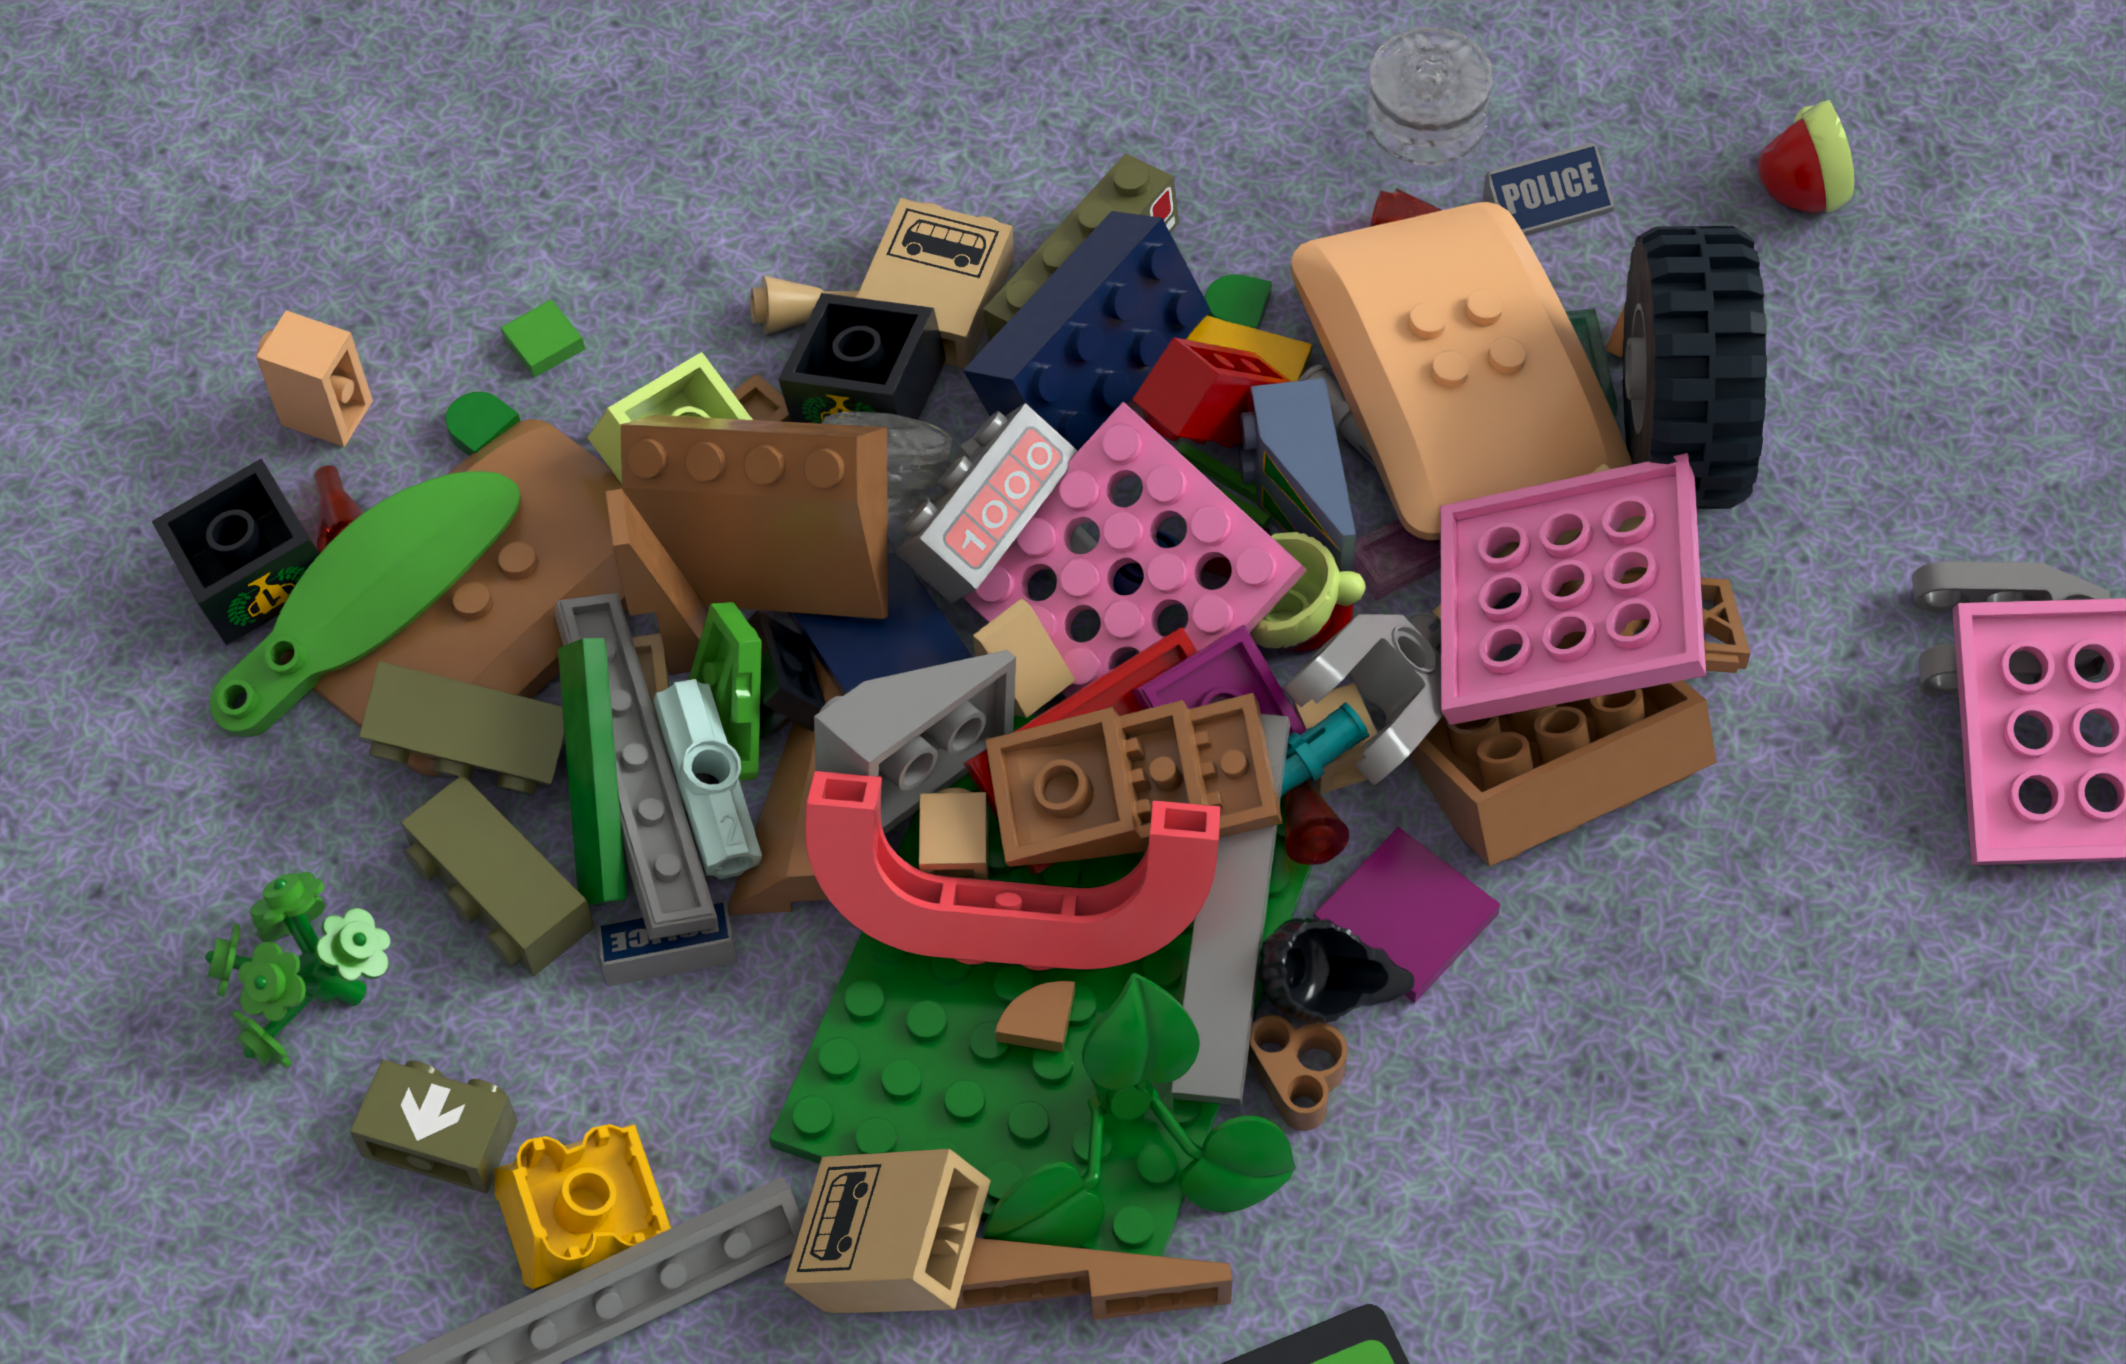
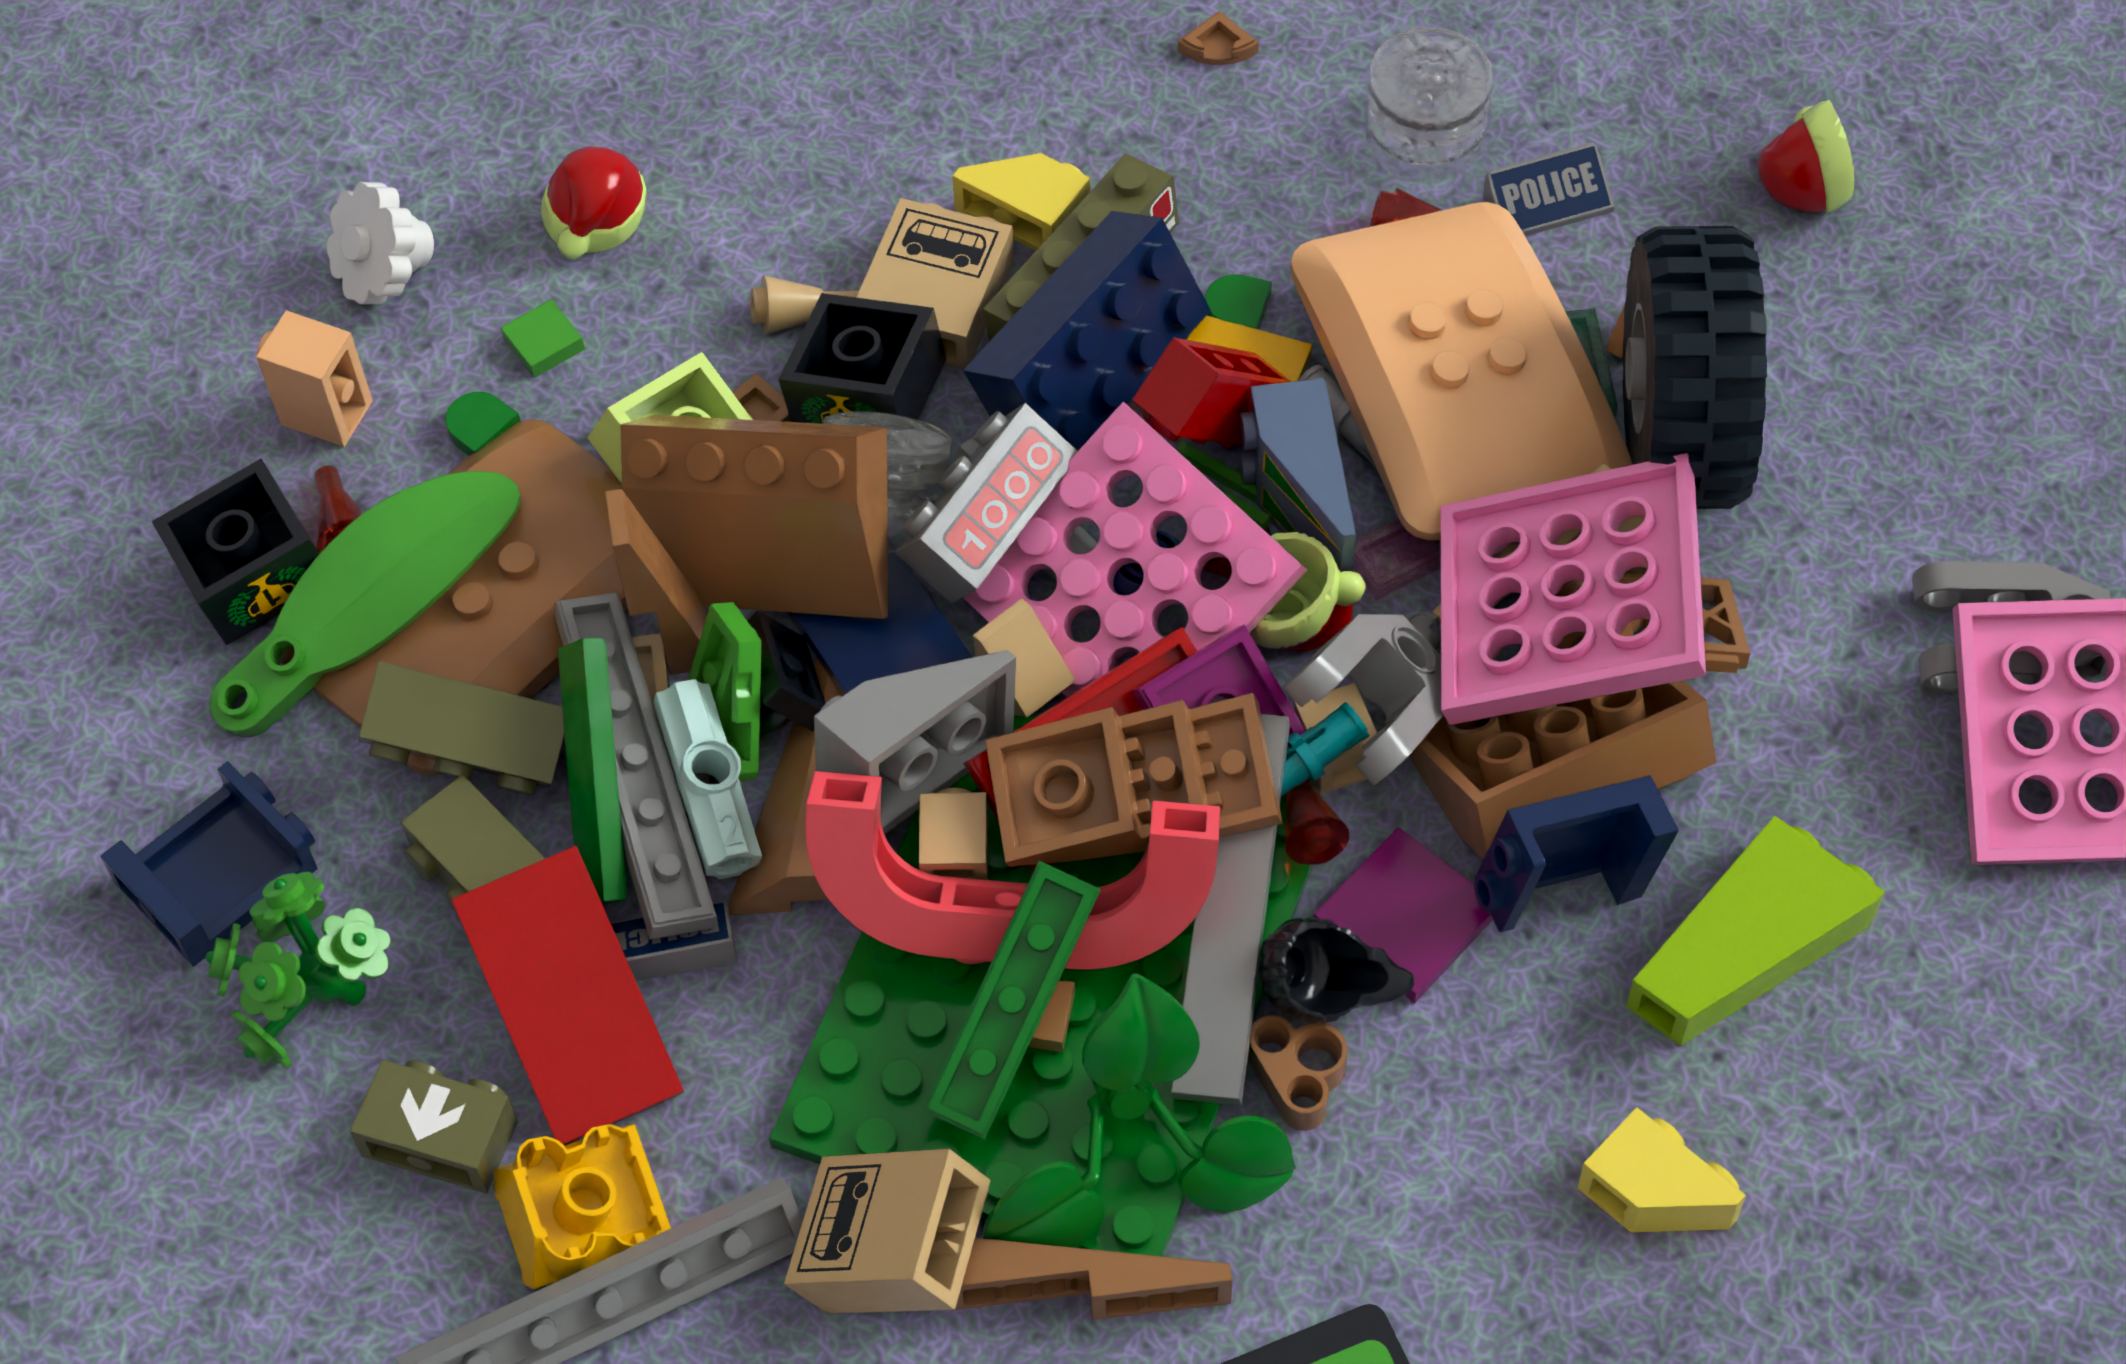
none -> dark blue panel [100,761,318,967]
none -> white plant [326,182,434,304]
none -> red tile [451,846,684,1146]
none -> red piece [541,146,647,260]
none -> green tile [922,861,1101,1140]
none -> light yellow slope [952,153,1091,251]
none -> medium nougat tile [1178,11,1259,65]
none -> dark blue panel [1474,775,1679,932]
none -> light yellow slope [1577,1107,1746,1232]
none -> lime slope [1626,816,1885,1046]

